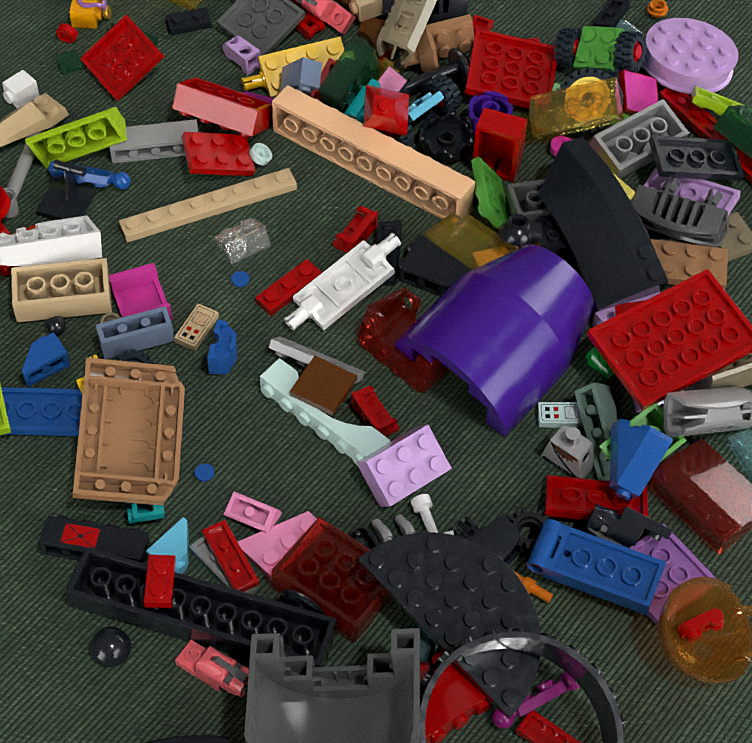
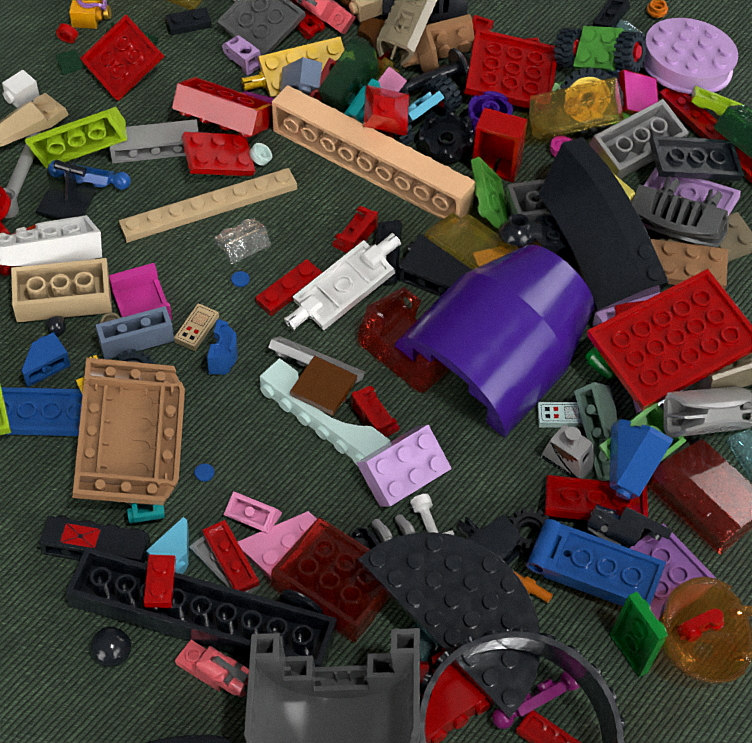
none -> green plate [609,591,668,677]

